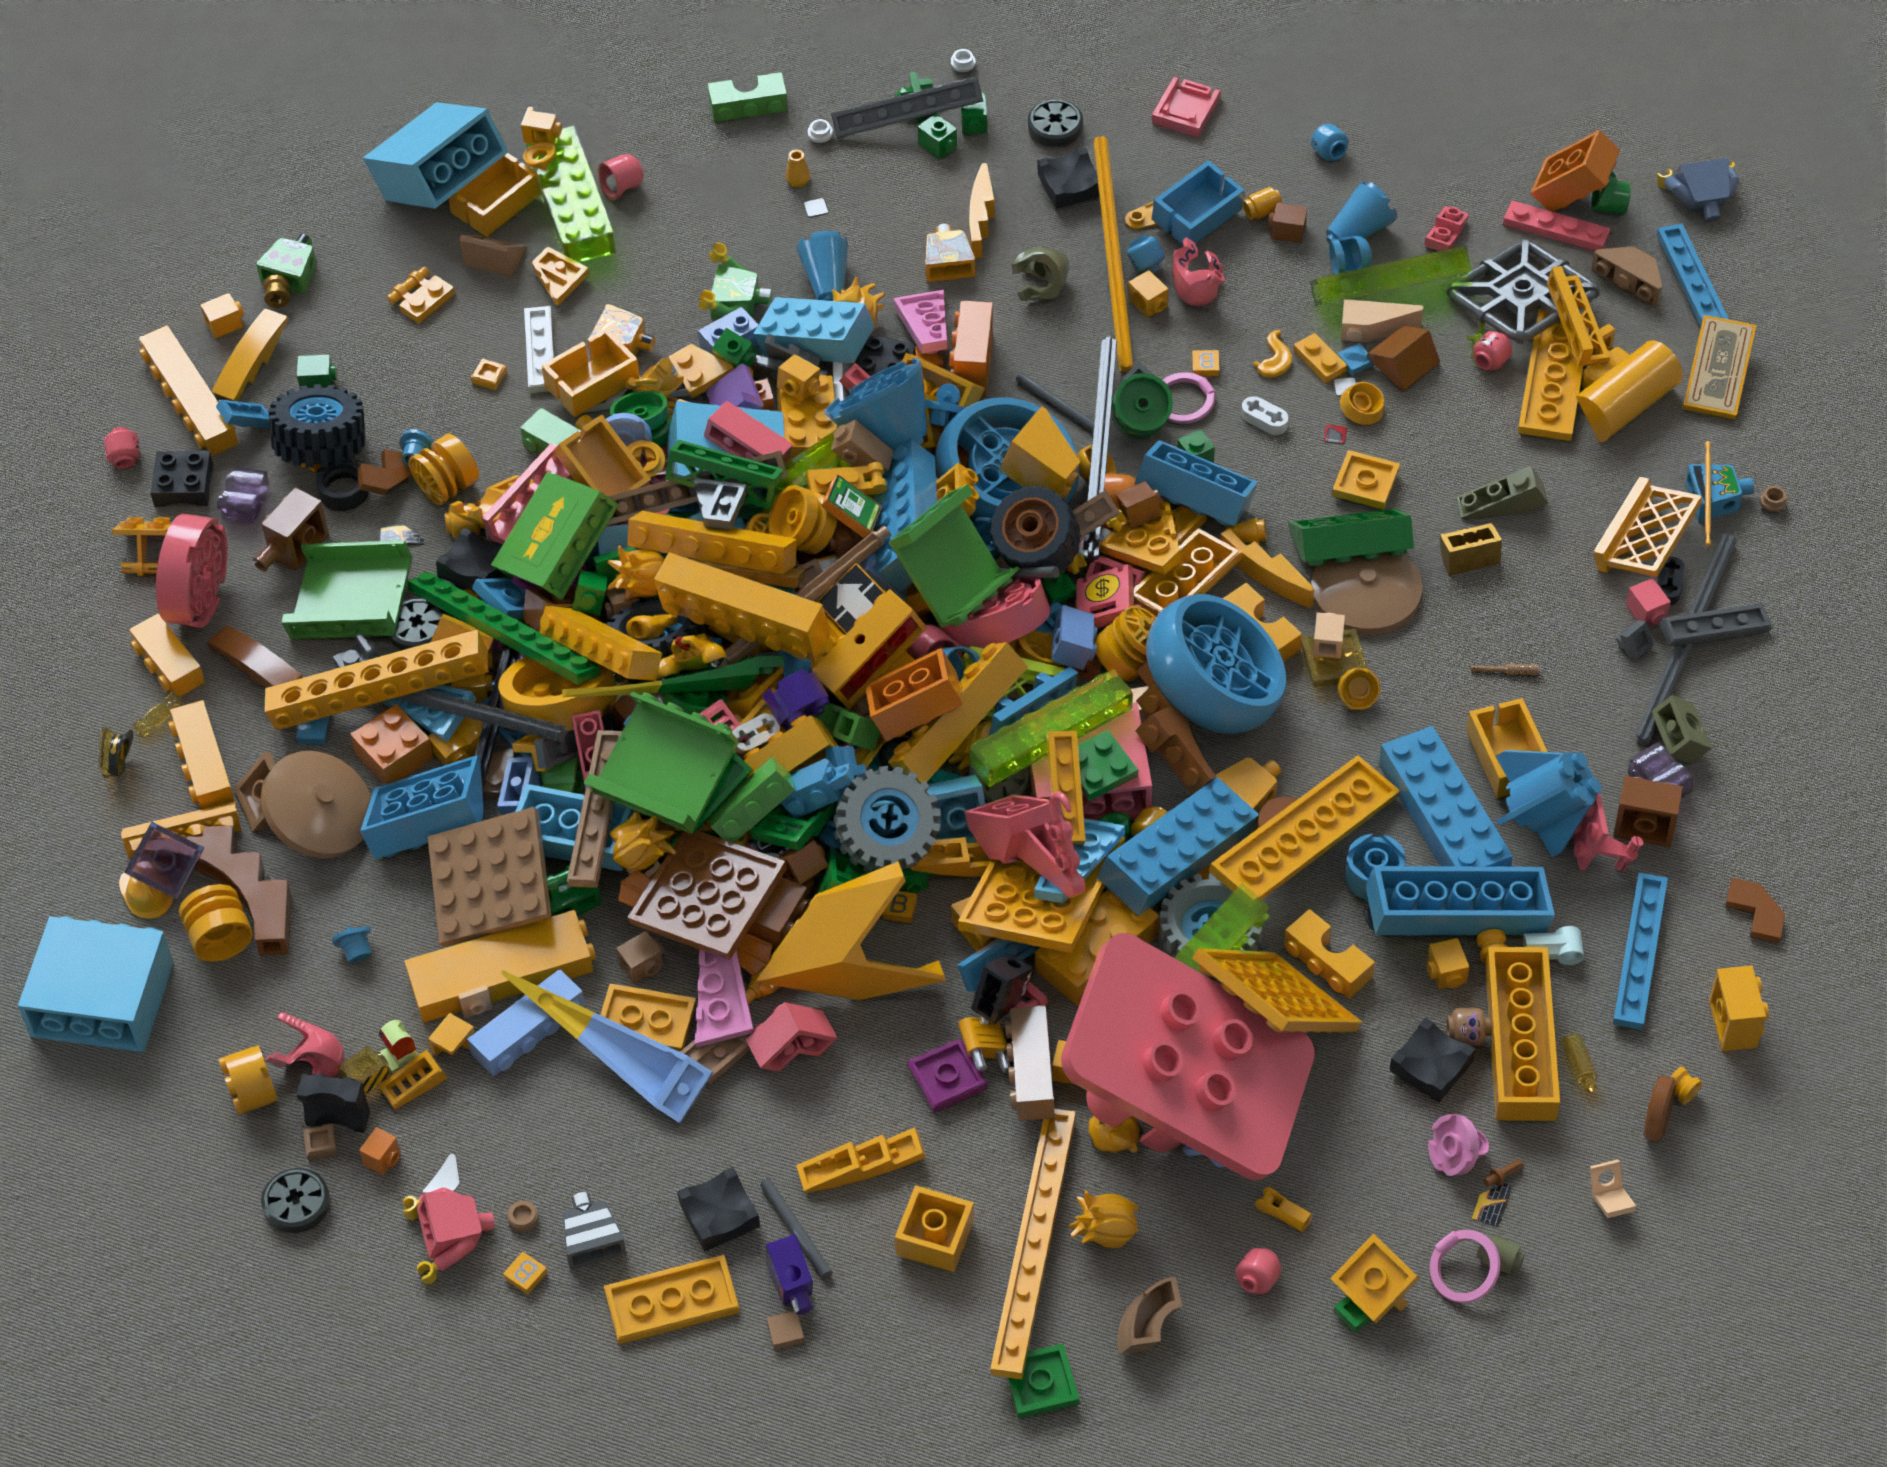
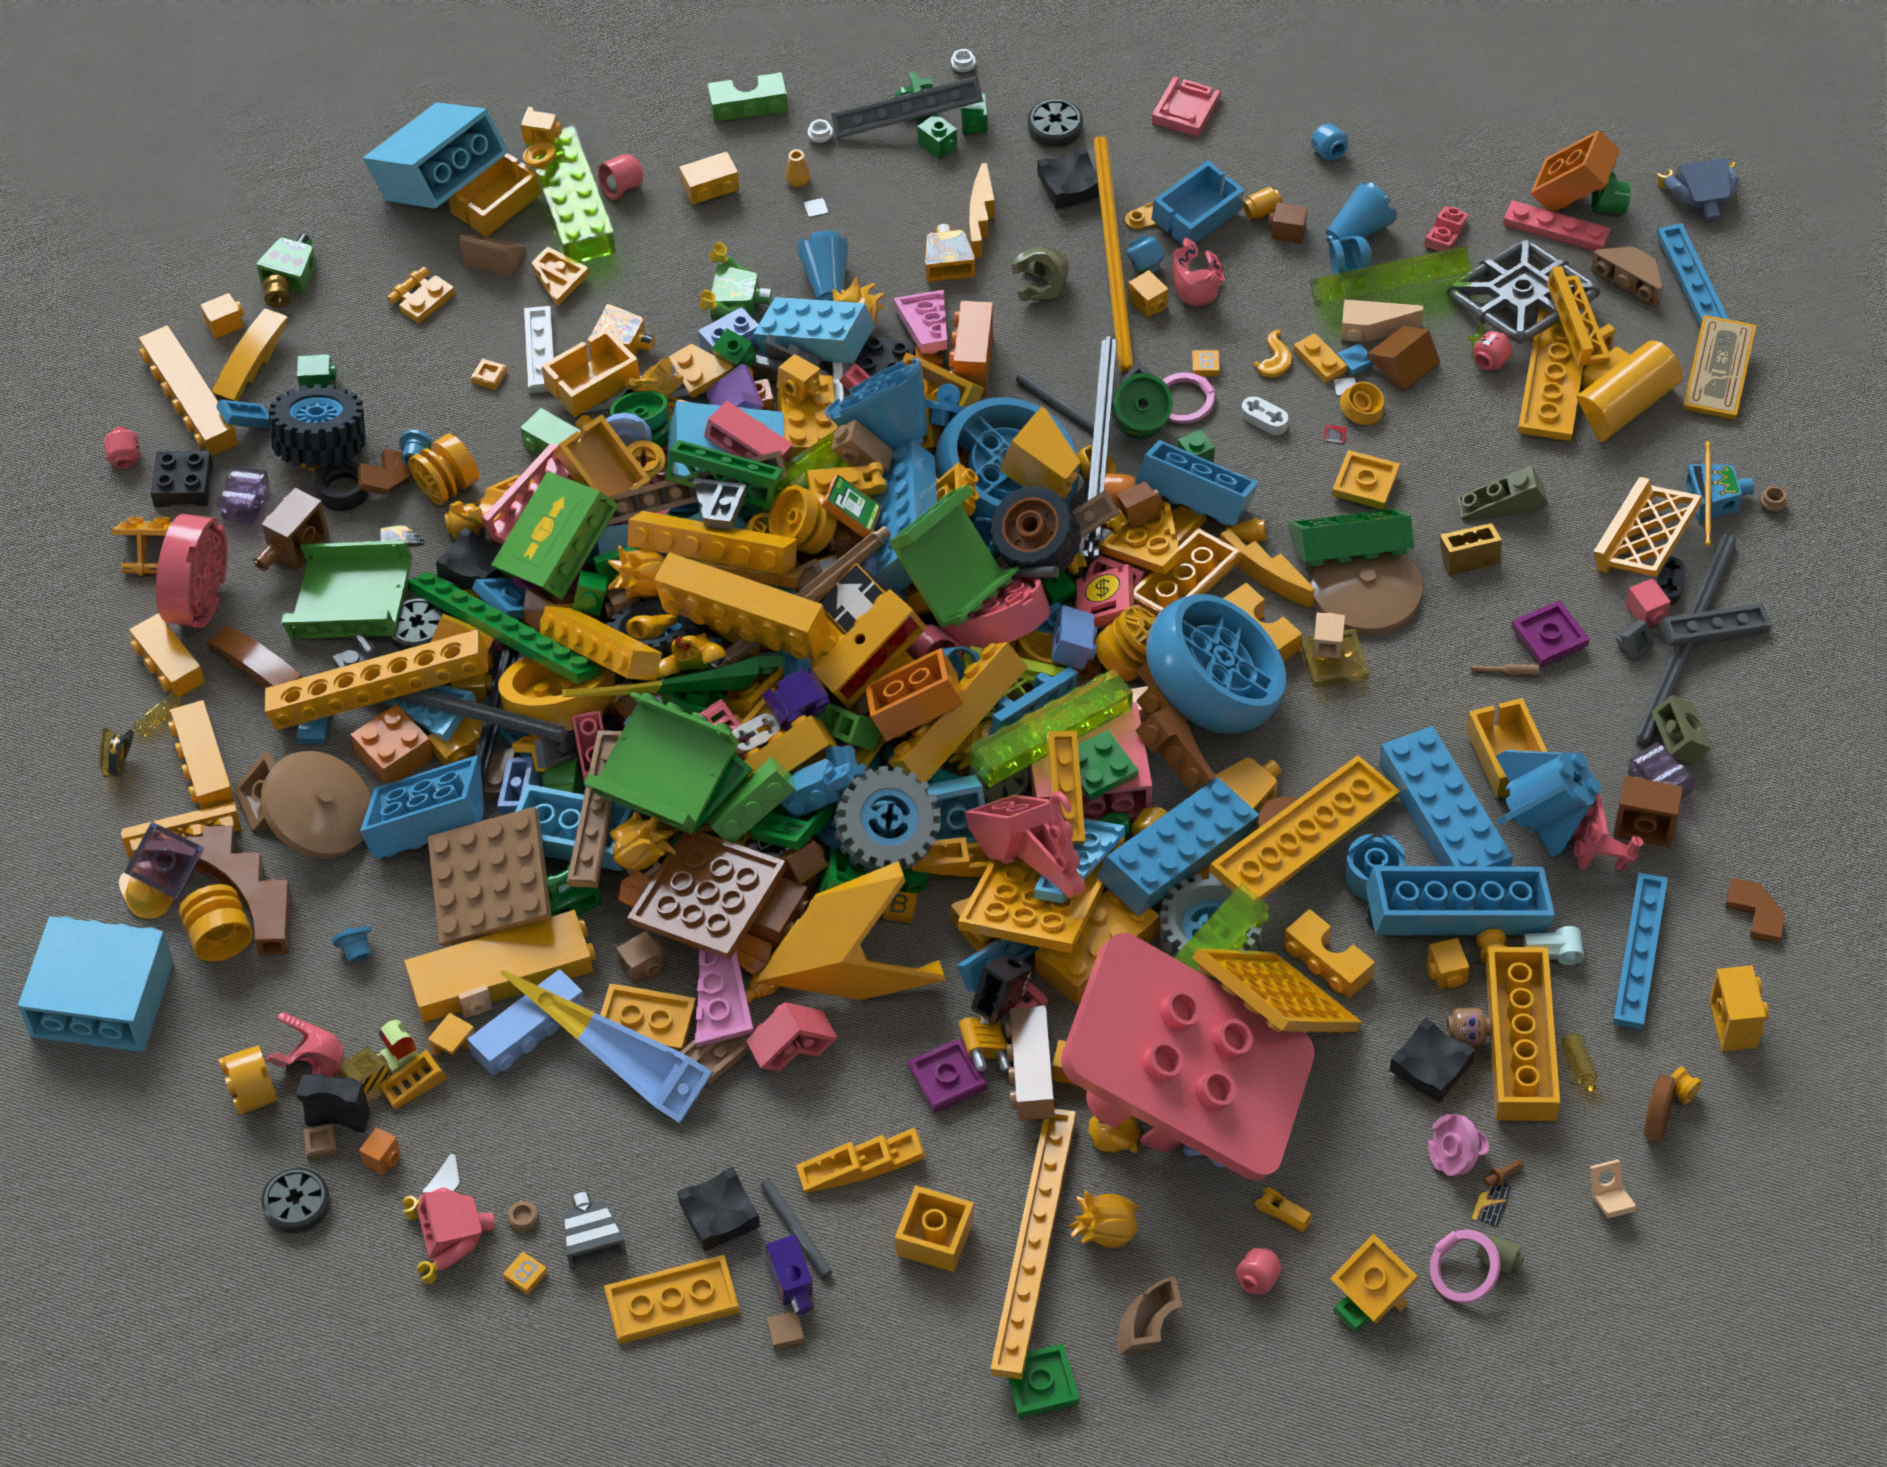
light orange hair [1337,668,1381,710] -> none
none -> brick [679,152,740,205]
none -> magenta plate [1511,600,1590,667]

